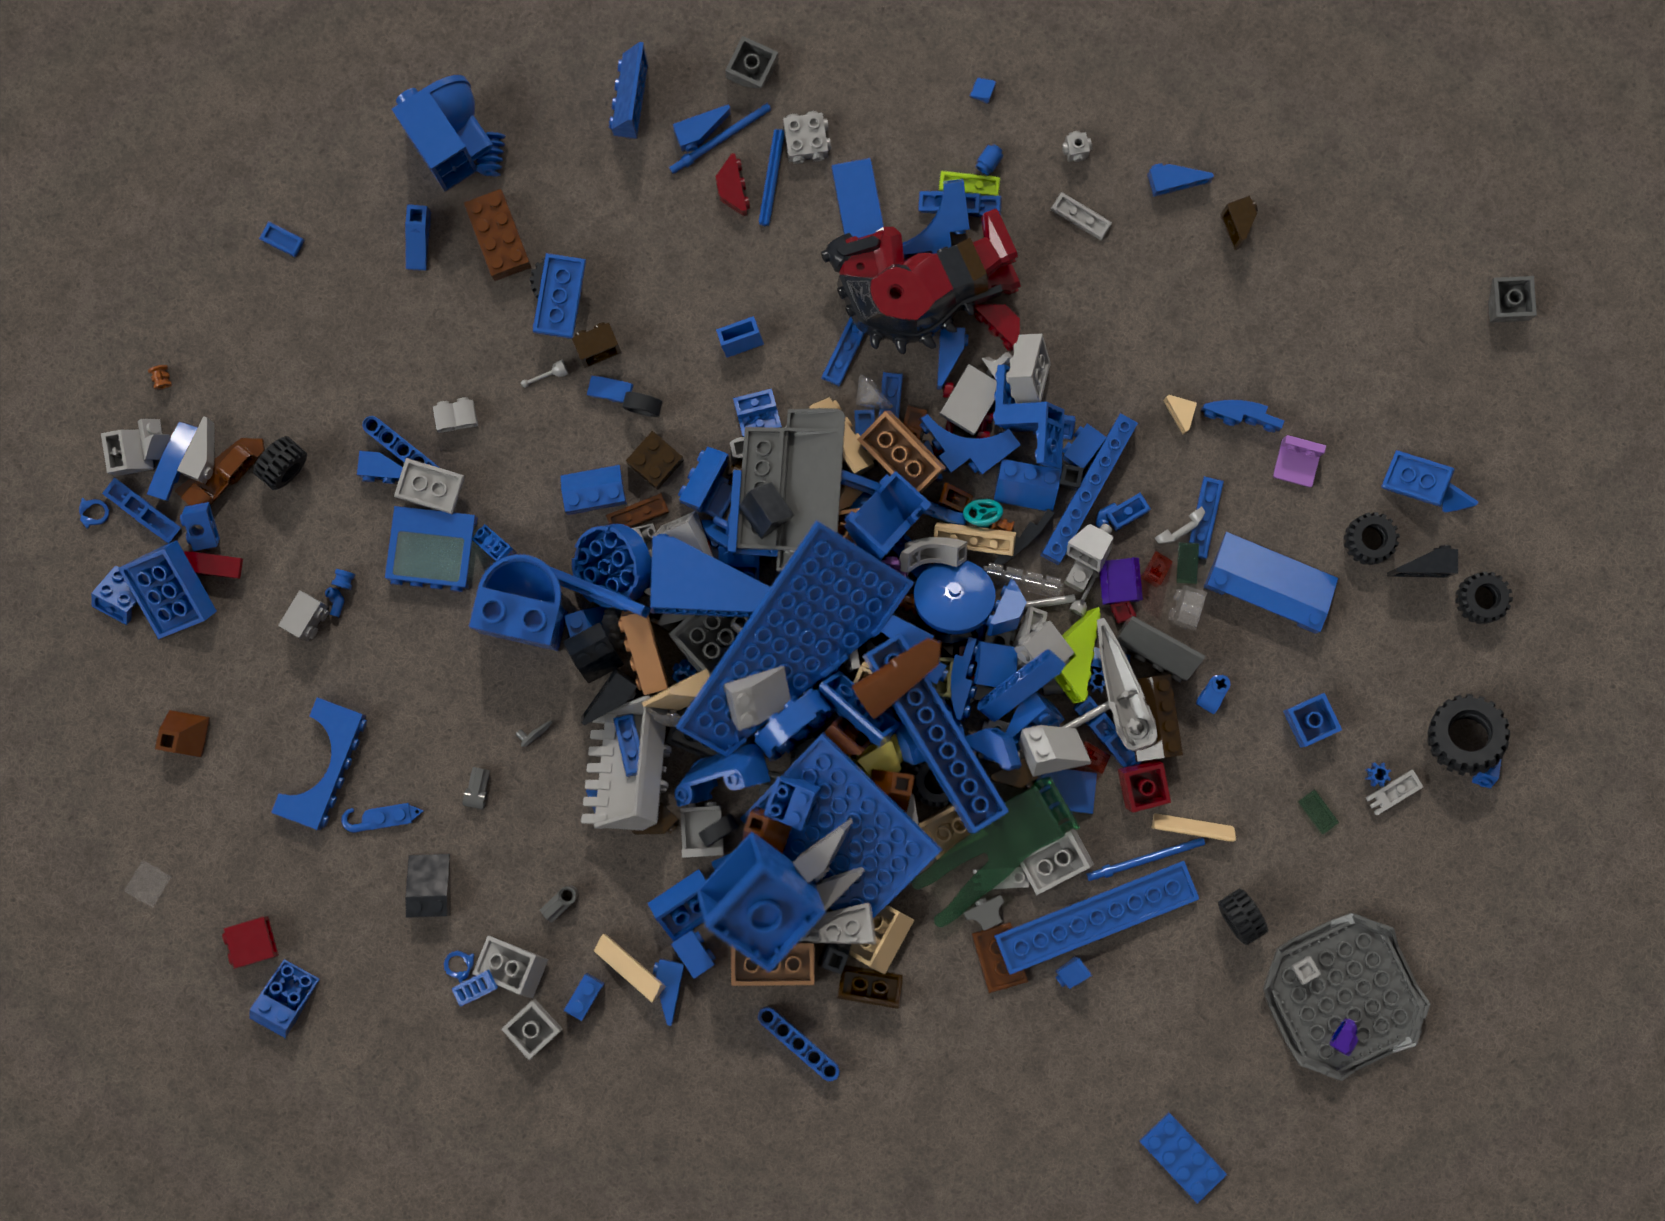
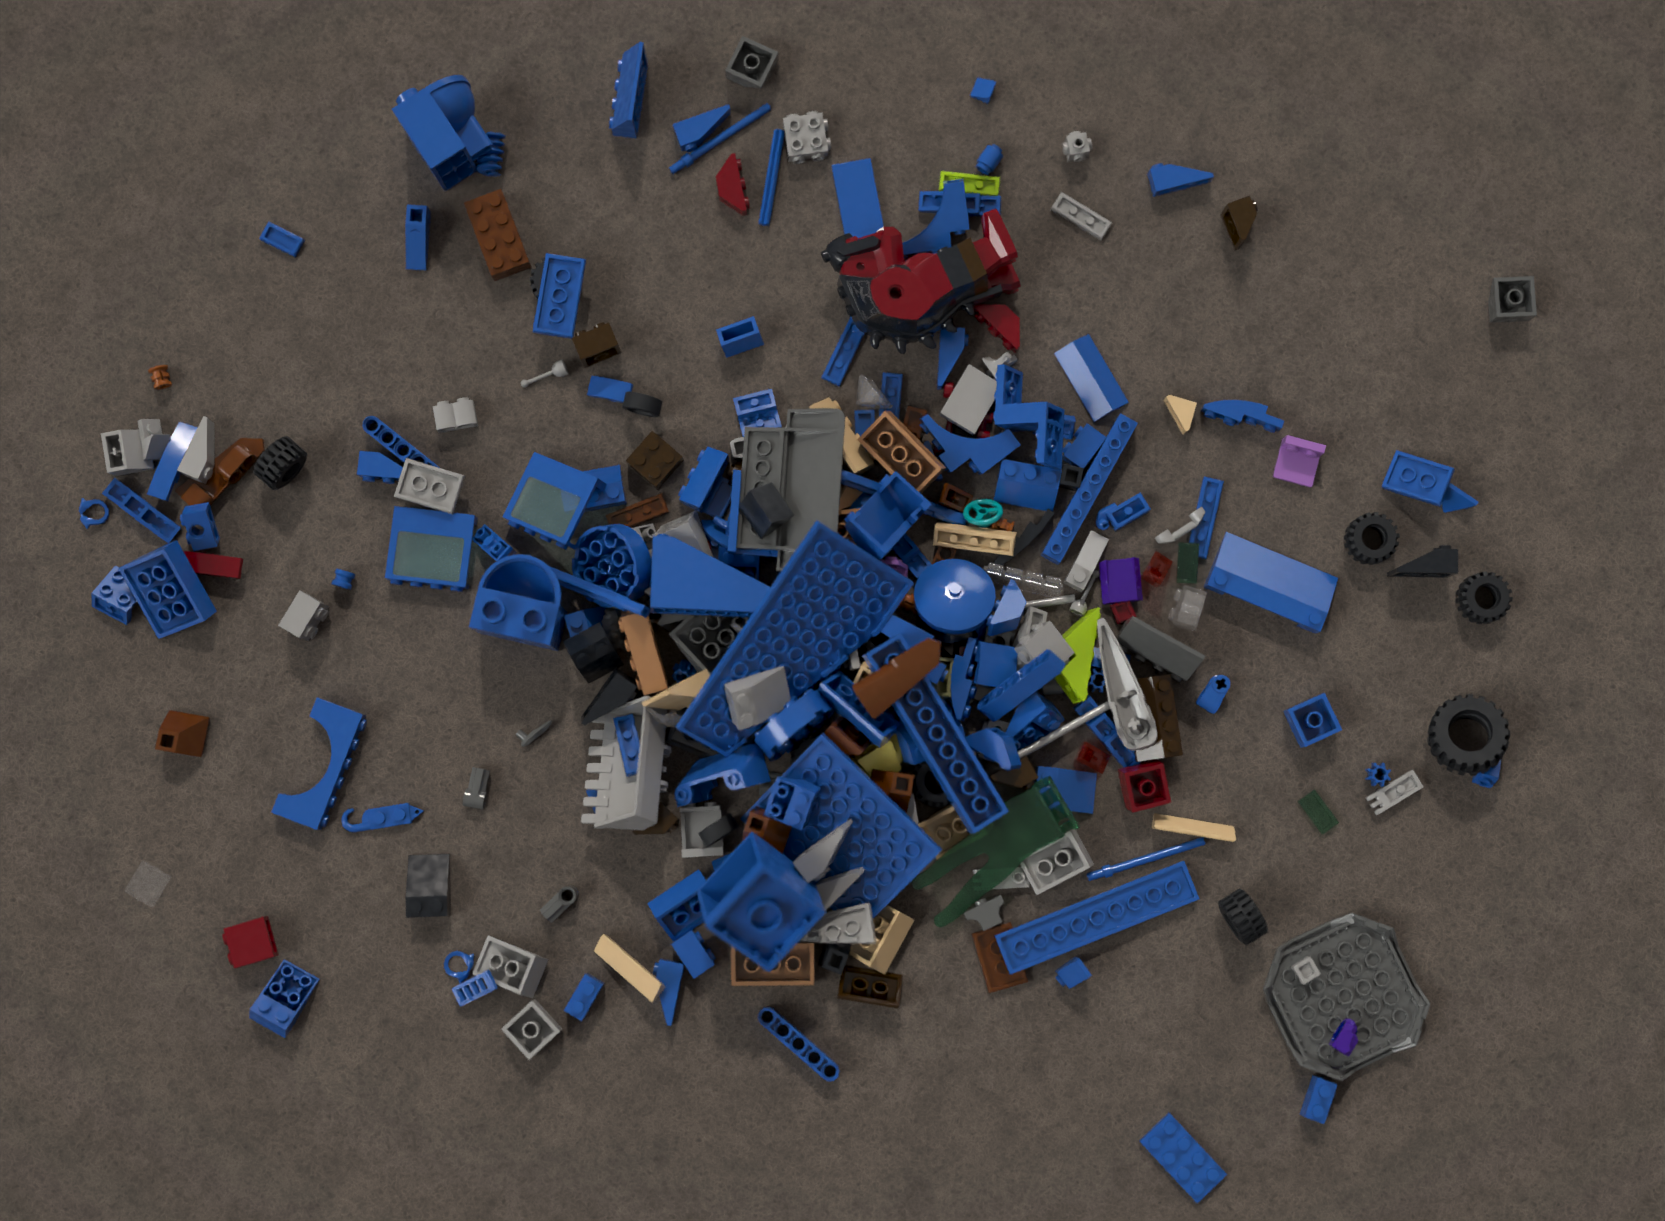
blue arm [325,587,344,617] -> none
light grey arch [900,537,967,573] -> none
light grey brick [1006,334,1051,403] -> none
light grey slope [1019,725,1091,776] -> none
light grey torso [1066,524,1113,572] -> none
none -> panel [503,452,607,550]
none -> blue slope [1054,334,1129,422]
none -> blue brick [1300,1075,1337,1124]

